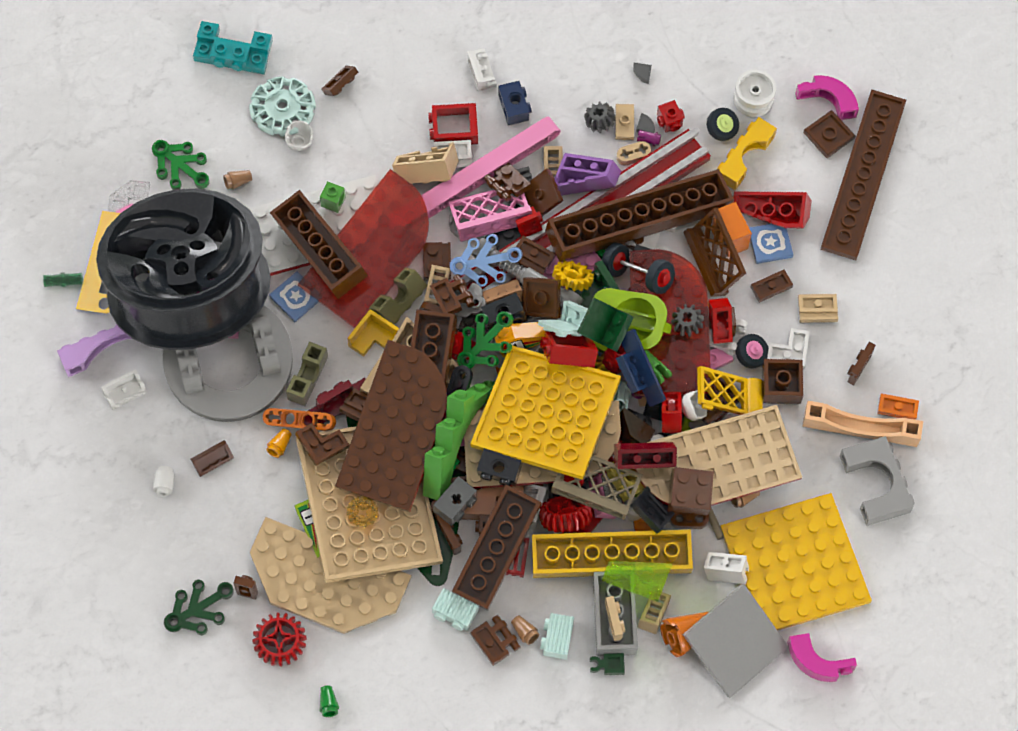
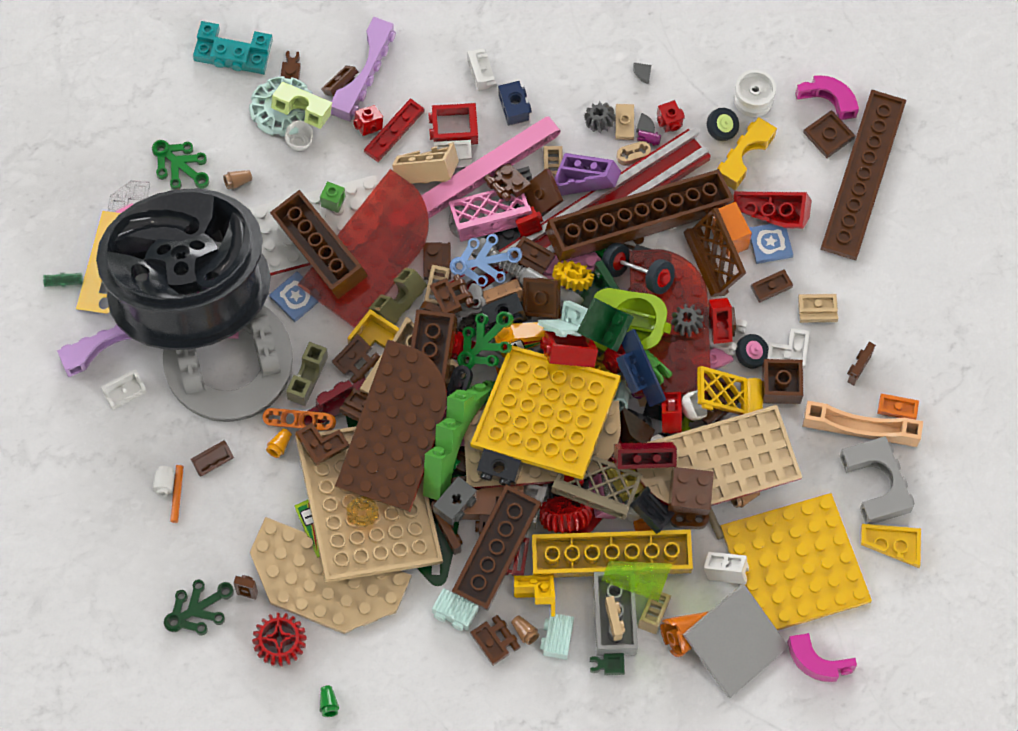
none -> orange bar [170,465,184,523]
none -> yellowish green arch [271,82,332,129]
none -> reddish brown plate [281,51,301,80]
none -> lavender arch [331,17,396,122]
none -> reddish brown plate [331,334,380,384]
none -> red brick [353,105,383,136]
none -> red tile [364,98,425,162]
none -> yellow panel [514,575,555,617]
none -> yellow wing [861,524,921,568]

